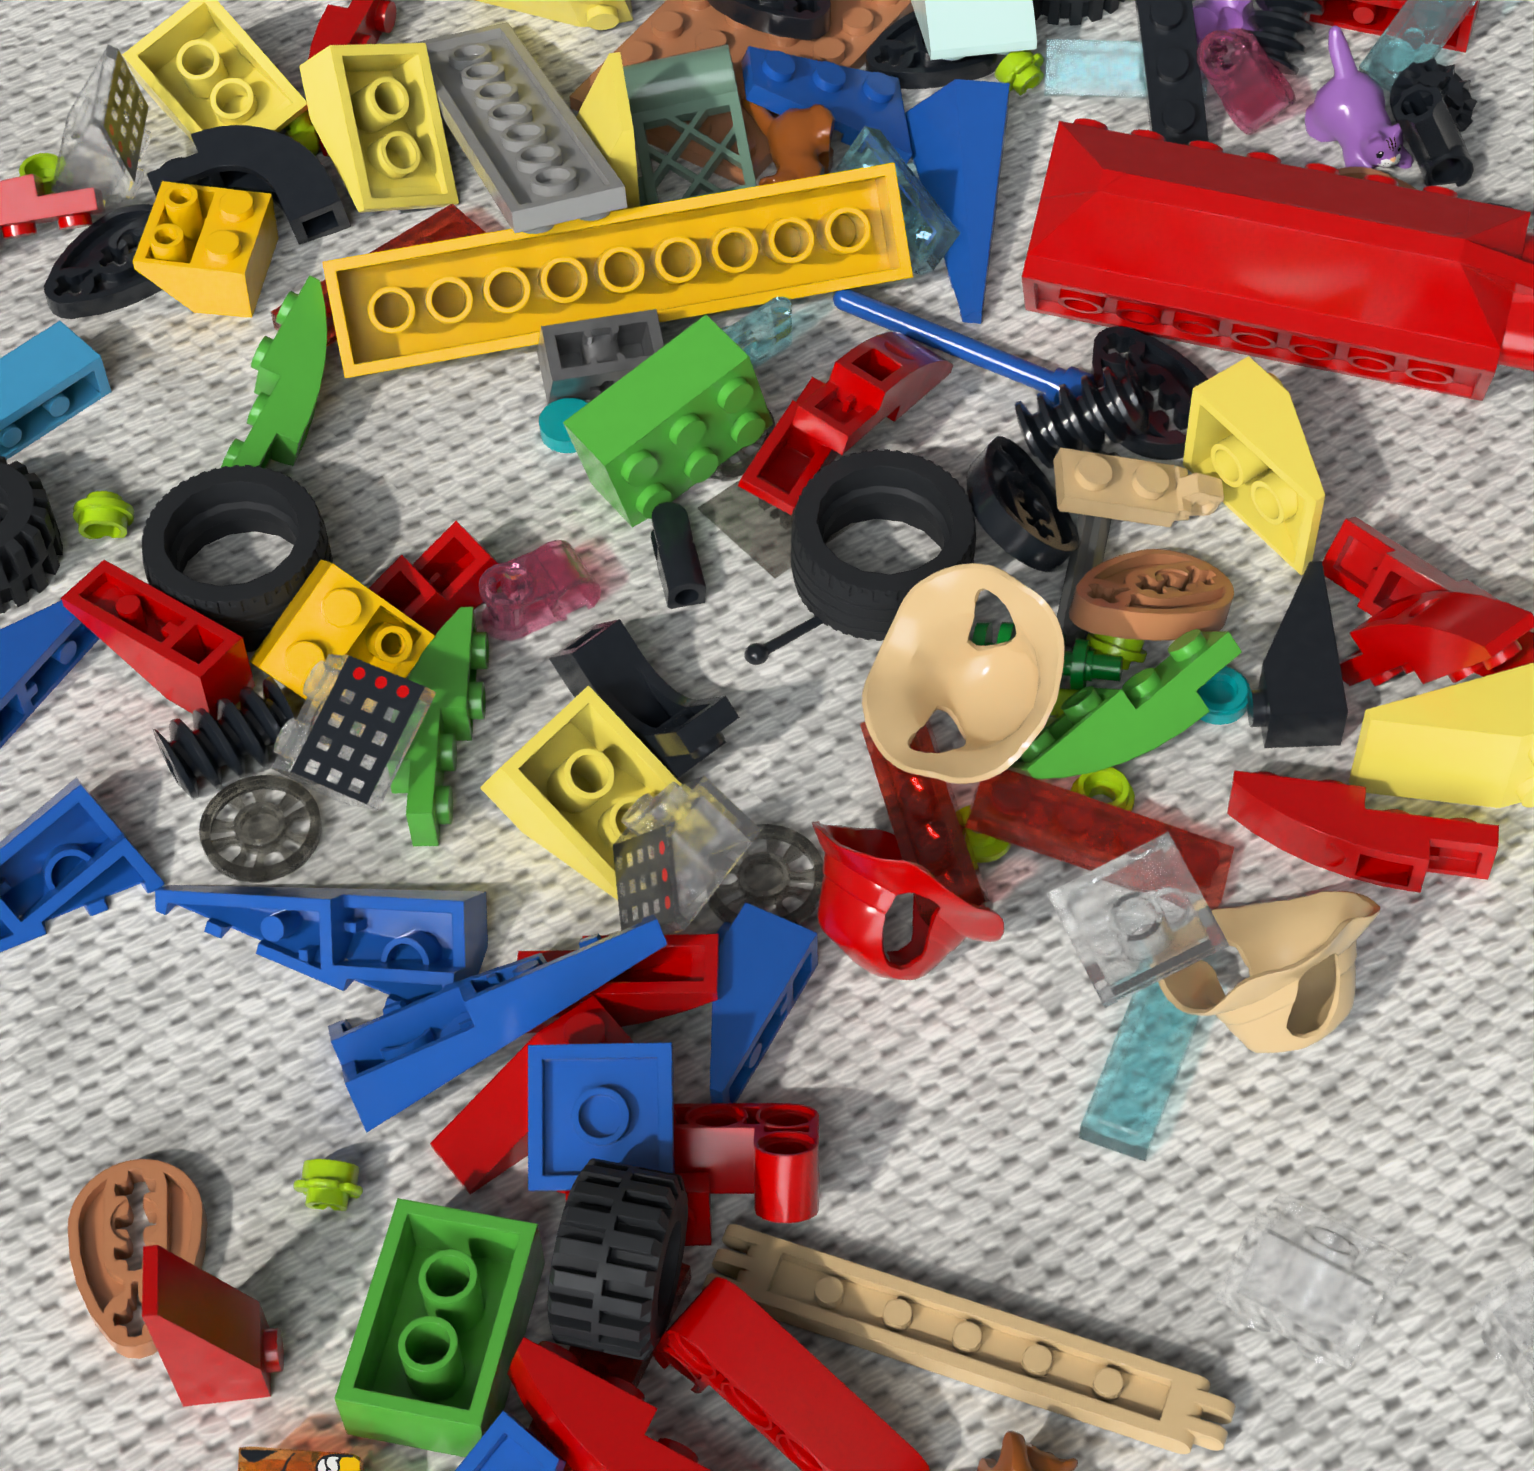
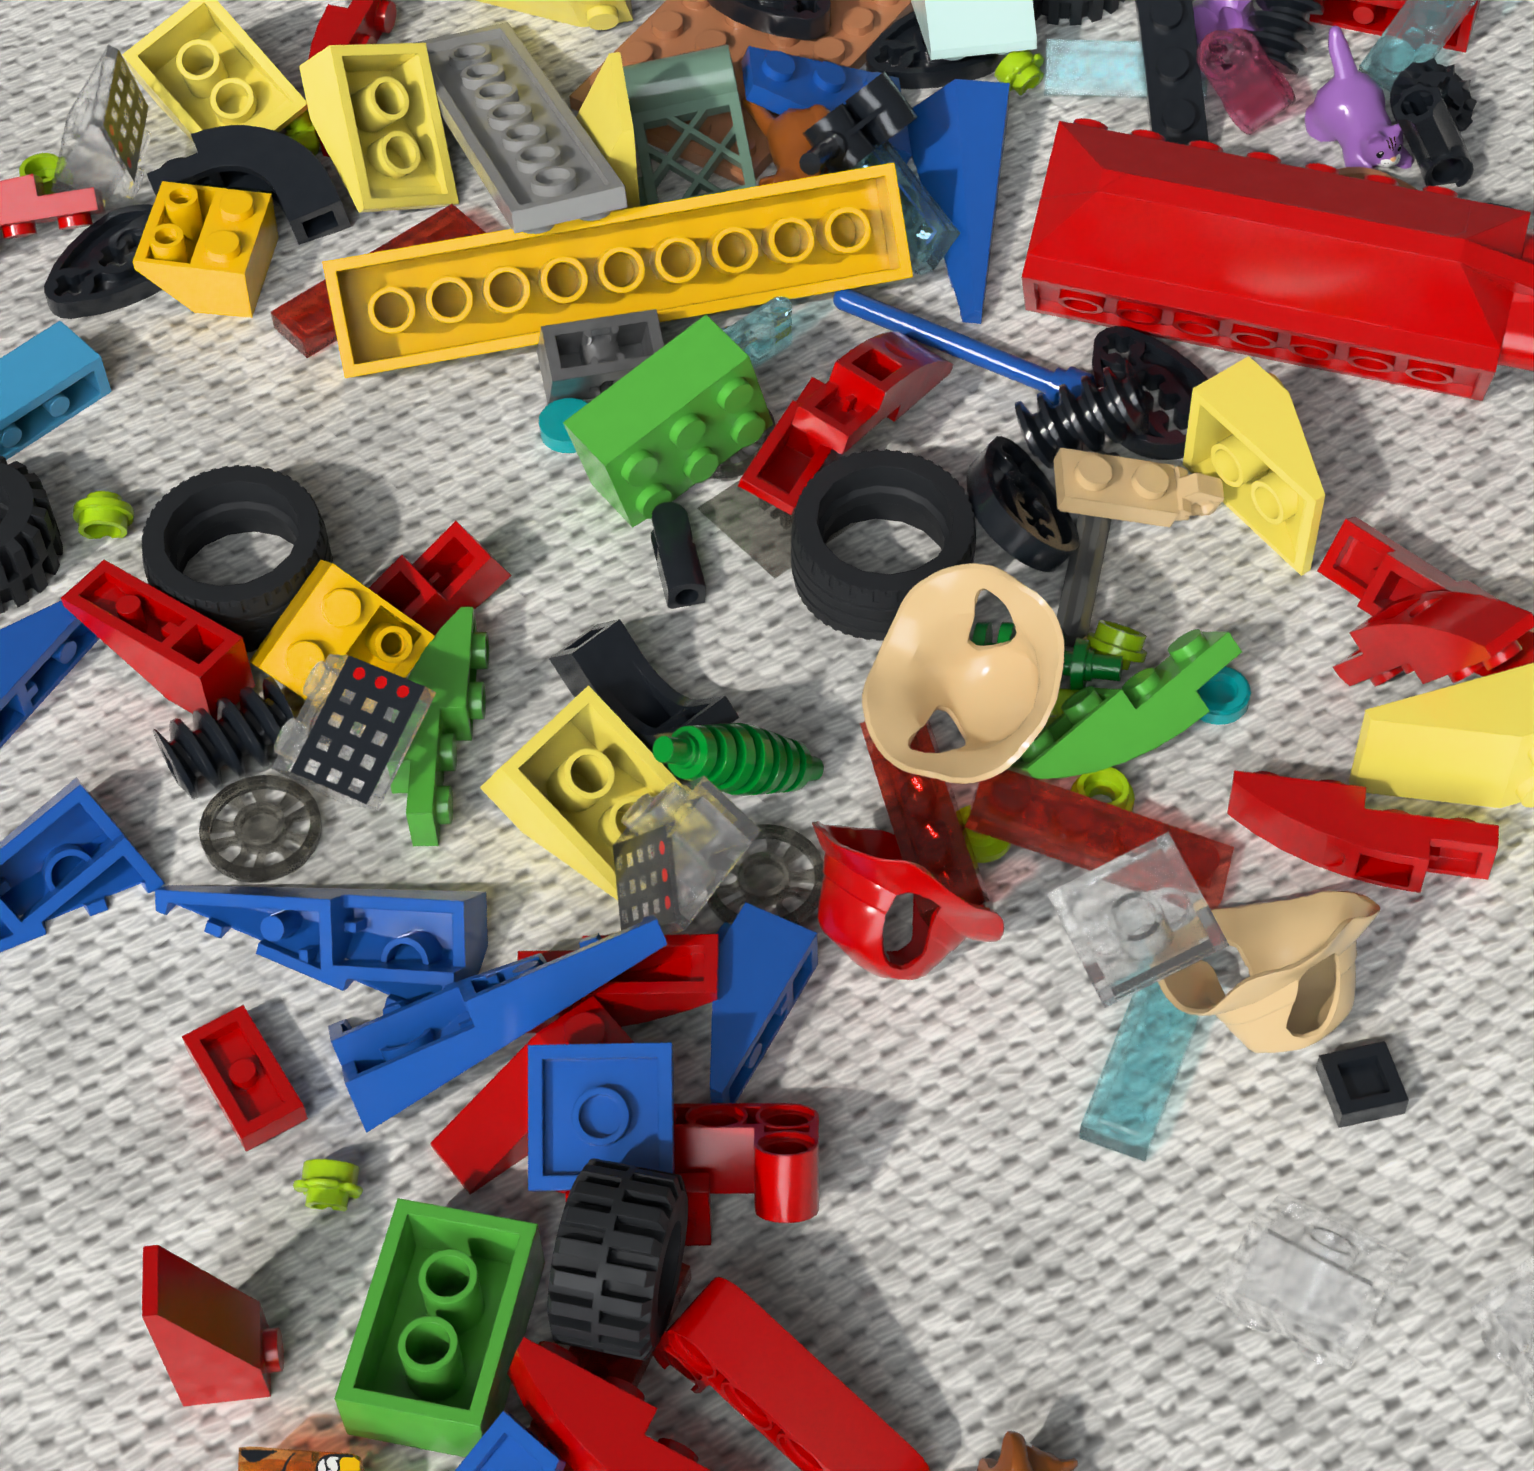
nougat piece [68,1159,208,1359] -> none
bright green slope [221,275,327,469] -> none
clear pink piece [479,540,601,641] -> none
tan hinge [701,1224,1236,1454] -> none
black hinge [744,616,823,665] -> none
nougat piece [1069,549,1234,641] -> none
black slope [1247,561,1348,748] -> none
none -> red plate [182,1005,308,1152]
none -> green piece [653,723,824,796]
none -> black beam [799,71,918,175]
none -> black plate [1316,1041,1409,1128]

